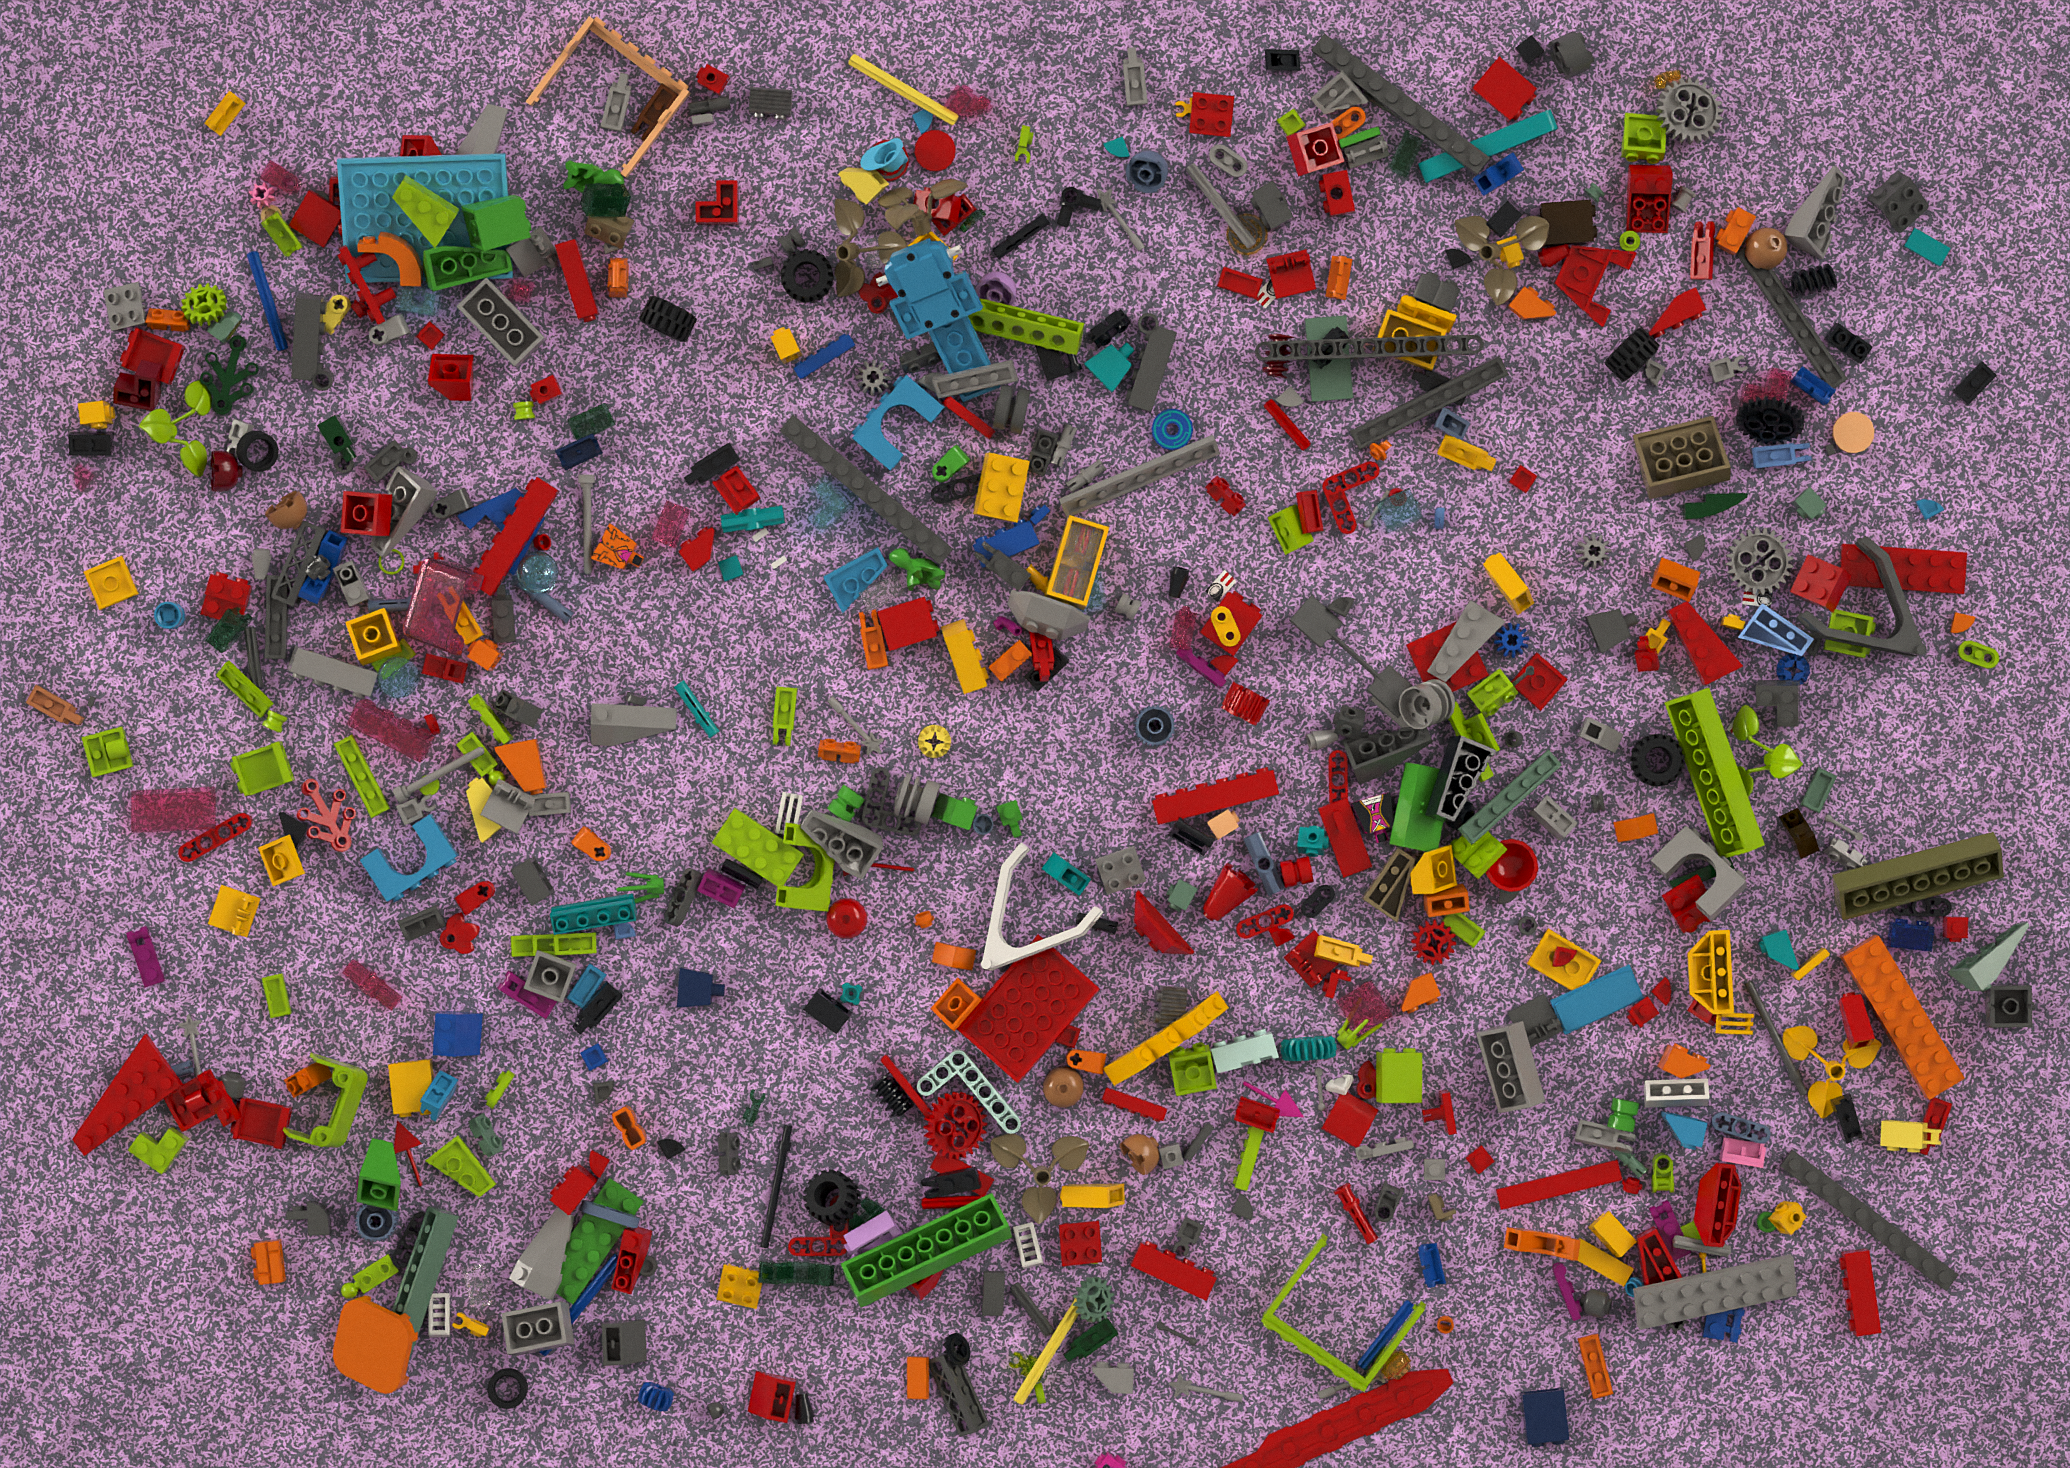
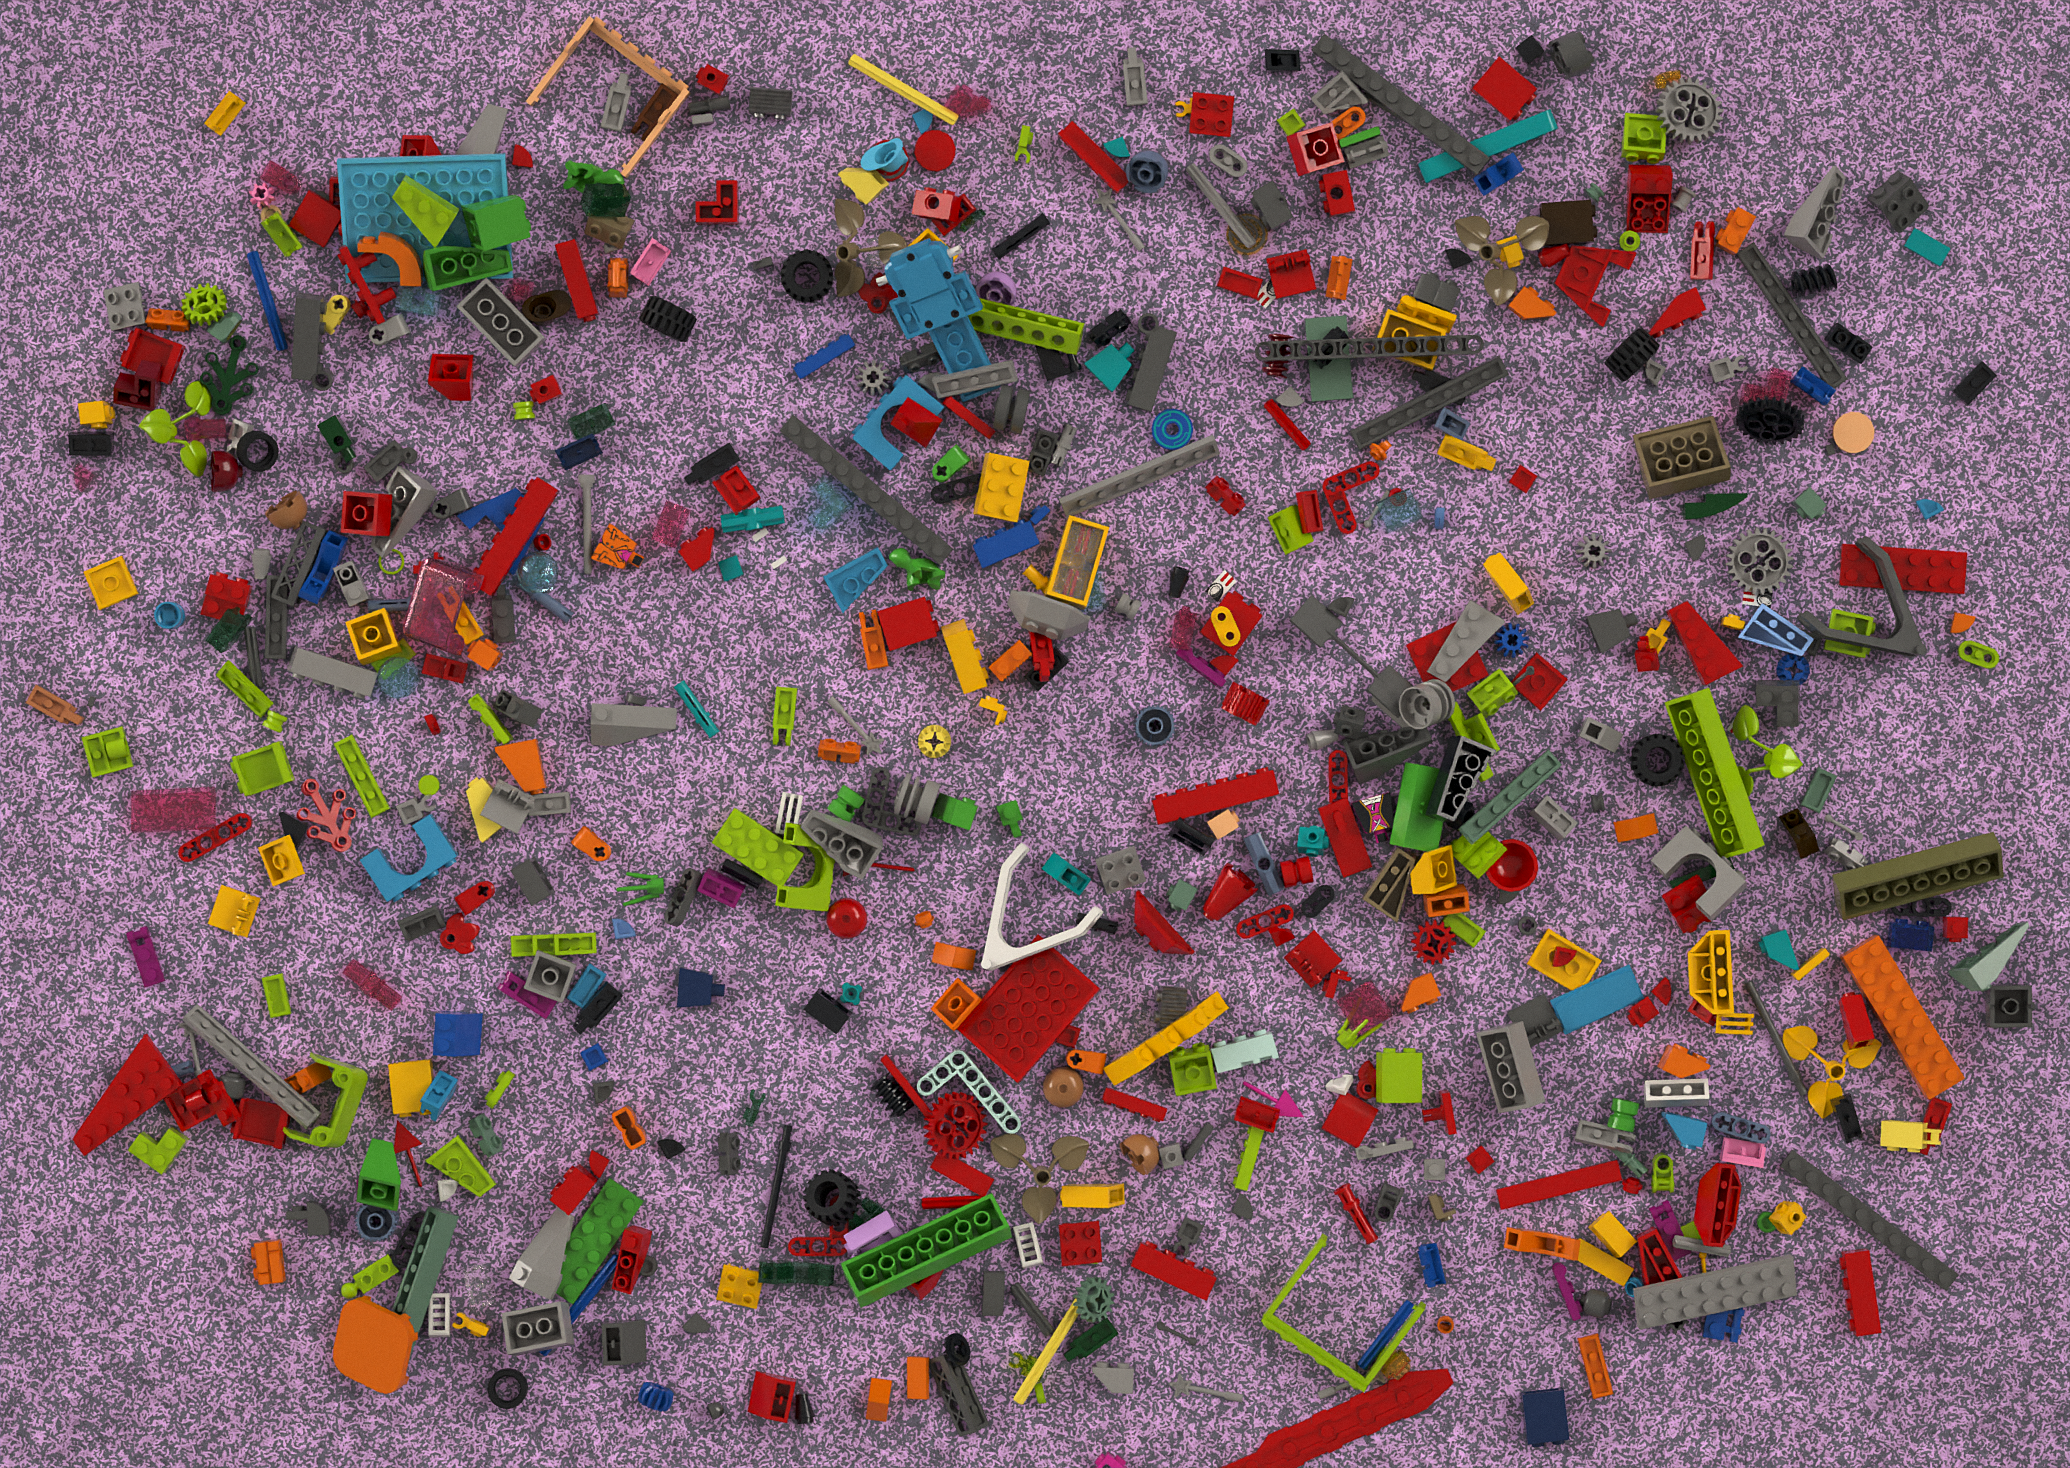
dark grey gear [305,554,331,580] -> none
clear pink brick [346,699,436,763] -> none
light grey piece [393,747,484,804] -> none
red tile [416,321,445,350] -> none
lime plate [456,732,505,787] -> none
light grey hinge [506,226,558,278] -> none
teal brick [550,893,637,935] -> none
sand blue beam [580,1200,640,1228] -> none
yellow brick [770,327,803,364] -> none
dark grey wheel [777,227,806,255] -> none
clear tile [858,574,905,612] -> none
dark tan plant [878,179,968,236] -> none
black hinge [921,1167,982,1198] -> none
sand blue wheel [973,814,993,835] -> none
dark grey hinge [974,541,1031,591] -> none
magenta arm [993,616,1022,636] -> none
black axle [1057,187,1101,227] -> none
light grey pin [1065,459,1107,493] -> none
teal gear [1280,1036,1337,1061] -> none
yellow hinge [1314,935,1373,967] -> none
light grey hinge [1314,1068,1326,1111] -> none
clear green panel [1387,130,1424,178] -> none
black slope [1486,198,1525,238] -> none
dark grey hinge [1505,731,1523,748] -> none
orange brick [1651,557,1700,602] -> none
medium nougat cylinder [1745,227,1788,270] -> none
medium blue hinge [1751,443,1812,469] -> none
red brick [1790,554,1852,613] -> none
none -> light grey tile [182,1004,321,1129]
none -> clear pink piece [184,416,226,441]
none -> white tile [437,1179,458,1202]
none -> red tile [512,144,533,168]
none -> dark brown piece [522,290,572,326]
none -> bright pink hinge [630,238,671,286]
none -> dark grey tile [682,1312,711,1333]
none -> orange slope [866,1378,892,1422]
none -> red slope [890,397,943,448]
none -> yellow bracket [979,695,1008,726]
none -> red fence [1058,121,1129,194]

